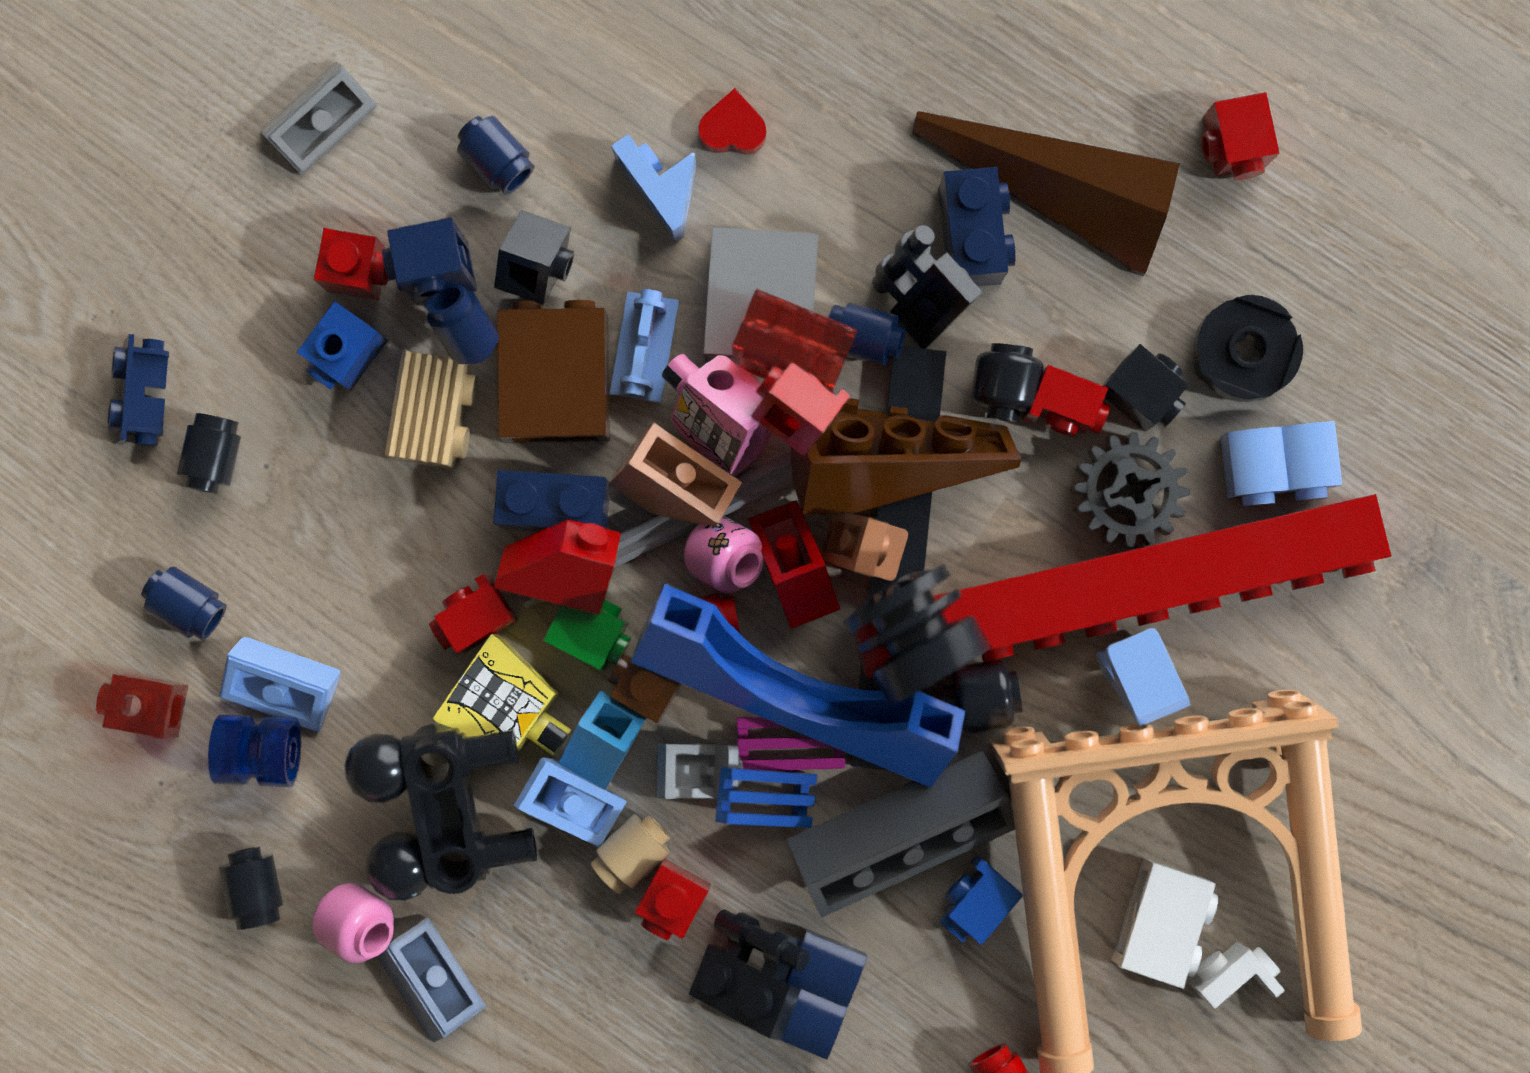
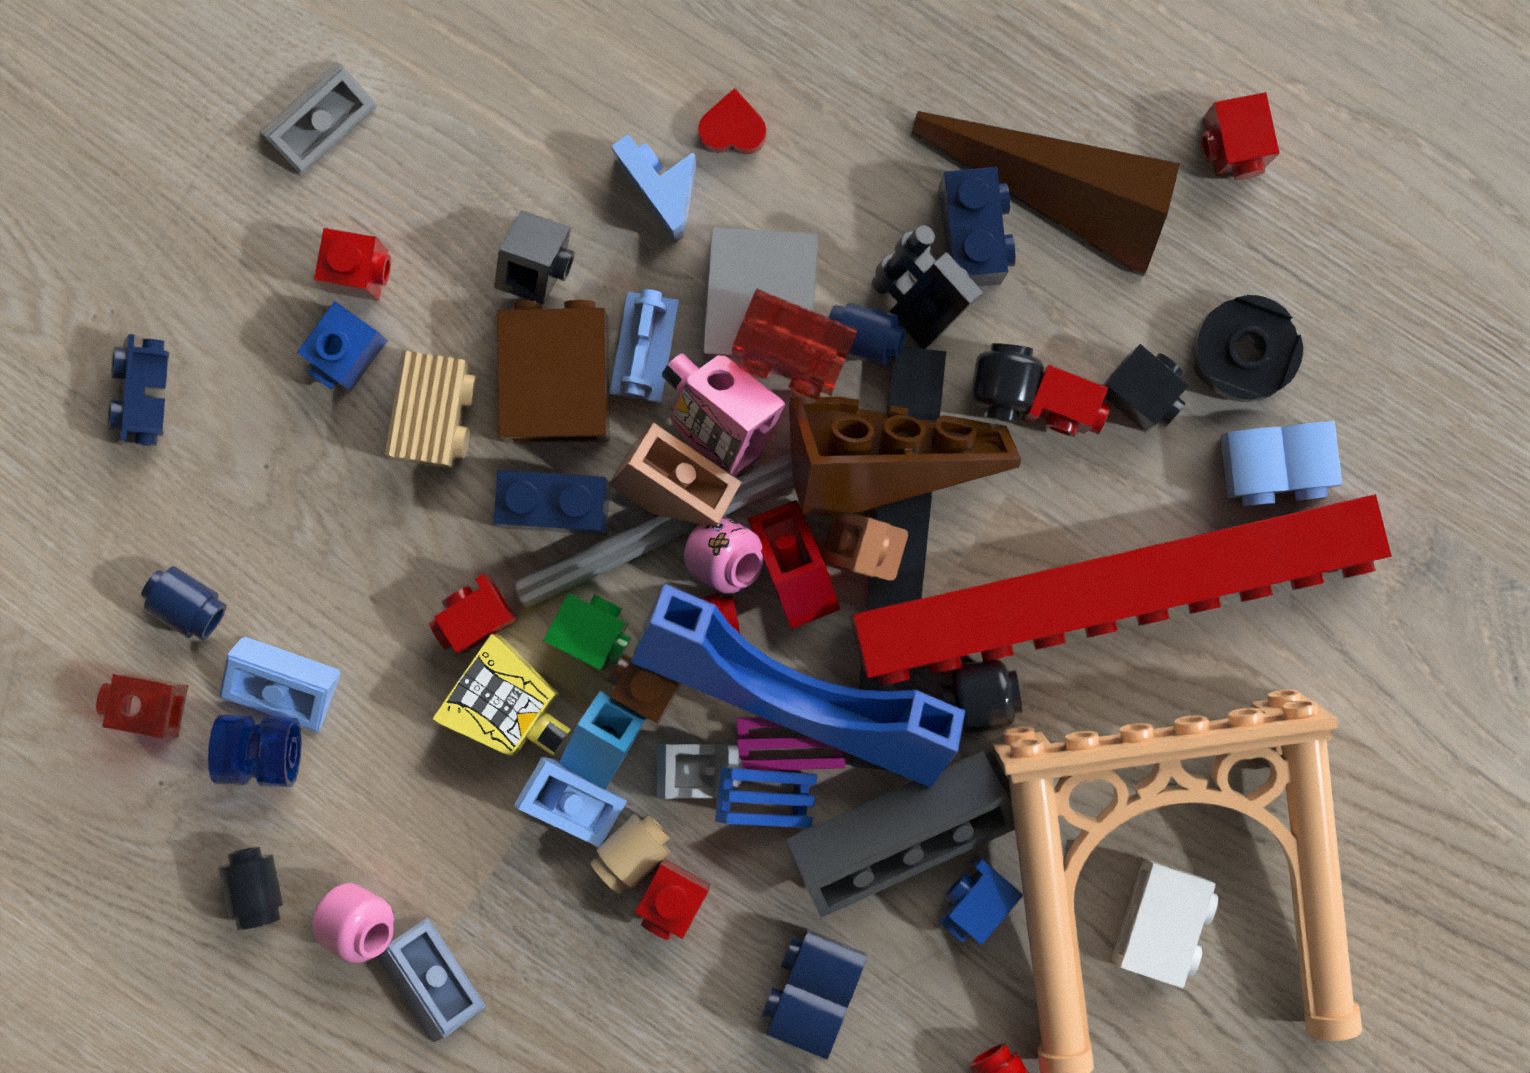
black brick [177,413,241,494] -> none
black piece [344,724,537,901] -> none
dark blue brick [382,217,478,308] -> none
dark blue brick [426,284,499,365] -> none
dark blue brick [457,116,535,195] -> none
red slope [494,519,621,615] -> none
black plate [689,909,810,1040] -> none
brick [751,362,850,456] -> none
black wheel [842,564,992,705] -> none
dark grey gear [1071,432,1191,549] -> none
light blue slope [1095,628,1191,726] -> none
white bracket [1189,942,1285,1009] -> none

